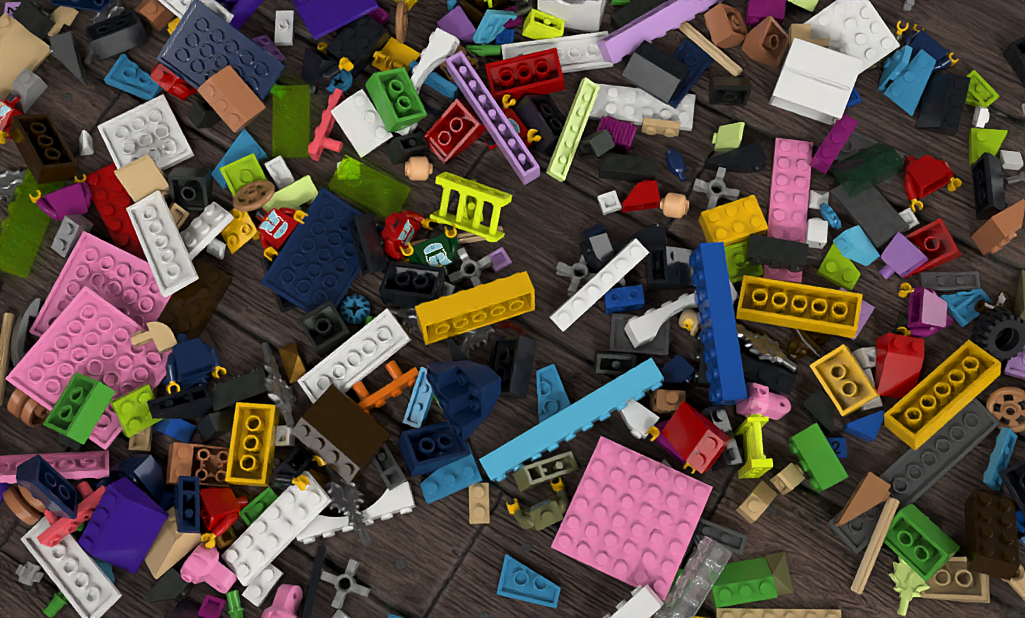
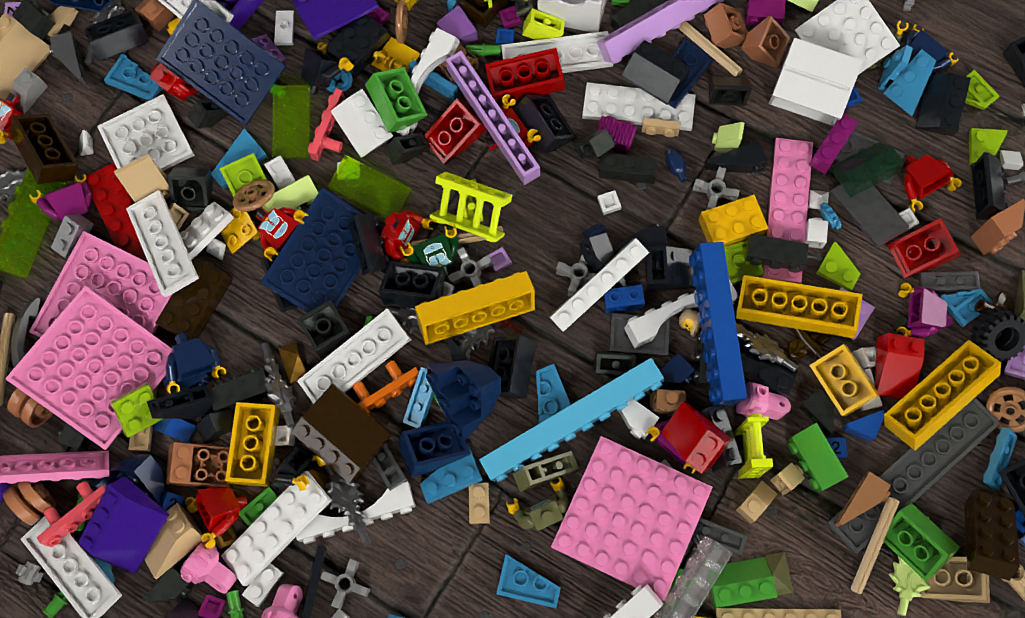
dark blue slope [16,454,79,519] -> none
bright green slope [43,372,116,445] -> none
tan brick [130,322,178,355] -> none
dark blue slope [174,476,200,534] -> none
nougat slope [197,65,267,133] -> none
dark azure gear [340,294,371,324] -> none
light nougat head [405,156,433,181] -> none
medium azure wing [472,9,517,44] -> none
yellowish green plate [546,77,600,182] -> none
red slope [621,179,660,213] -> none
light nougat head [660,193,689,219] -> none
tan brick [789,24,829,48] -> none
medium azure slope [833,225,880,266] -> none
medium lavender torso [879,232,929,279] -> none
white plate [972,105,990,128] -> none

